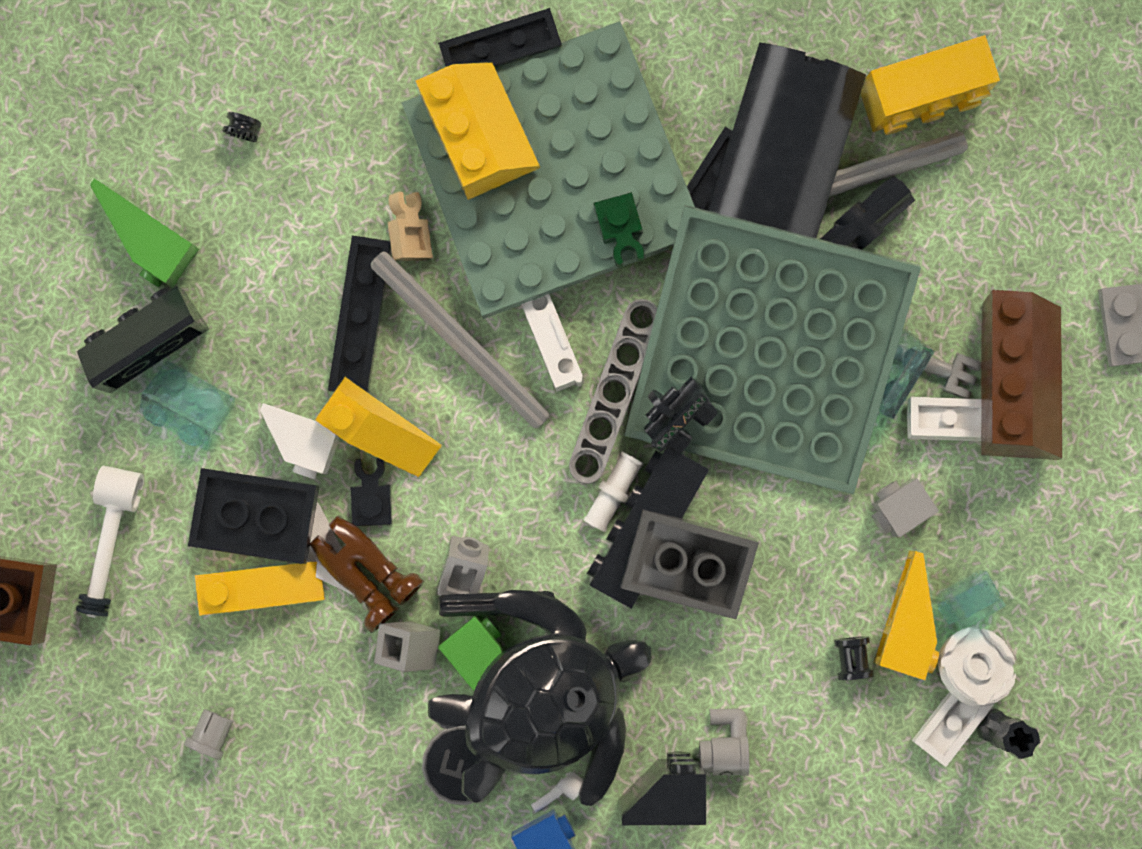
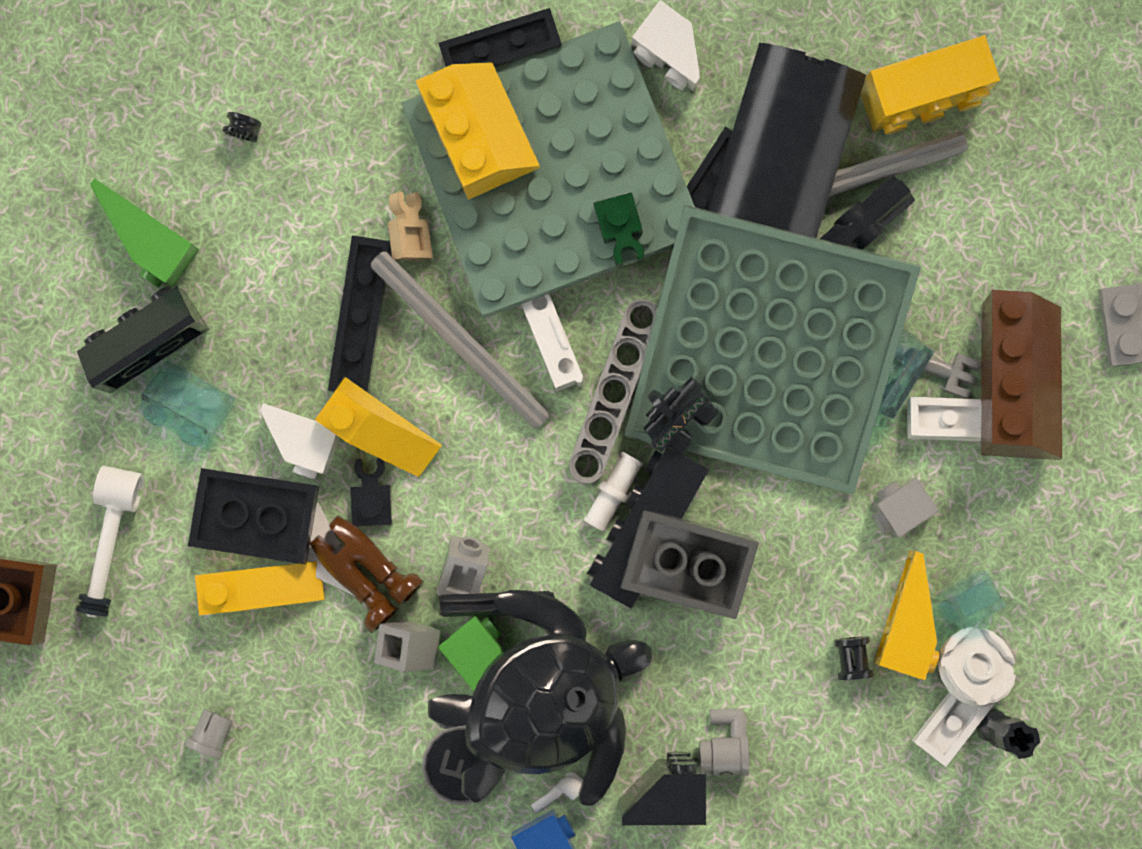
none -> white slope [631,0,700,92]

